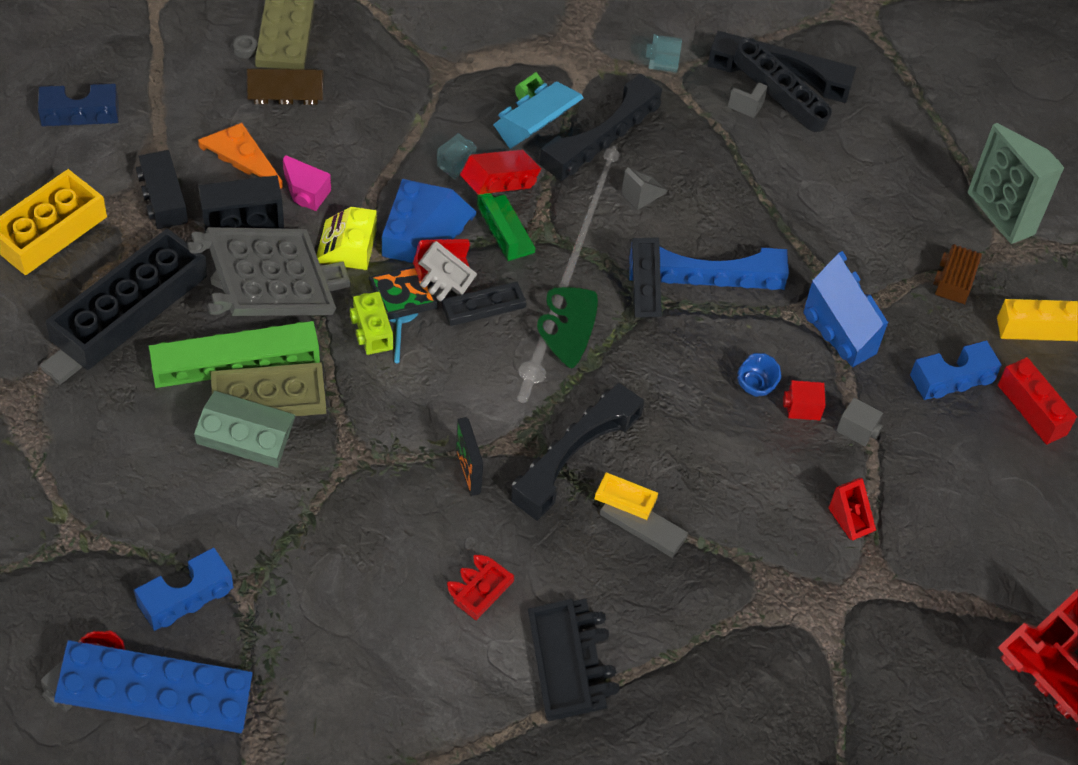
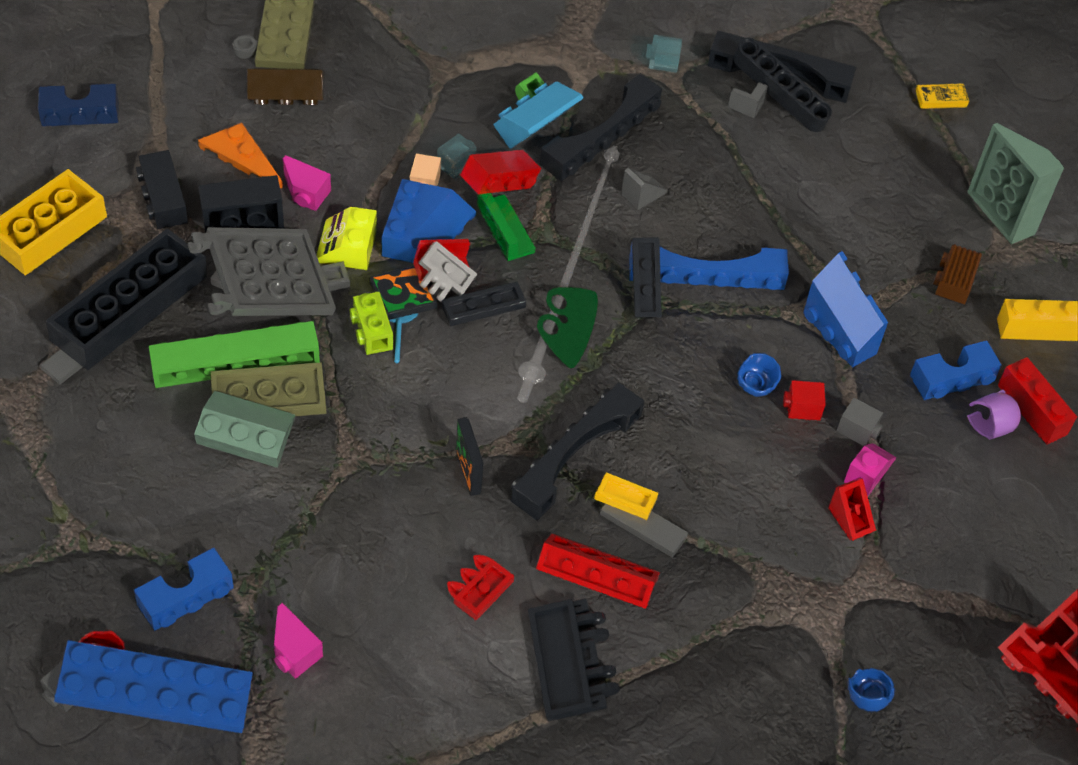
none -> dark pink slope [274,603,323,679]
none -> light nougat brick [410,154,441,186]
none -> red fence [536,534,660,609]
none -> dark pink slope [844,443,896,496]
none -> blue hair [848,668,895,712]
none -> yellow tile [916,84,969,108]
none -> medium lavender helmet [967,390,1021,440]

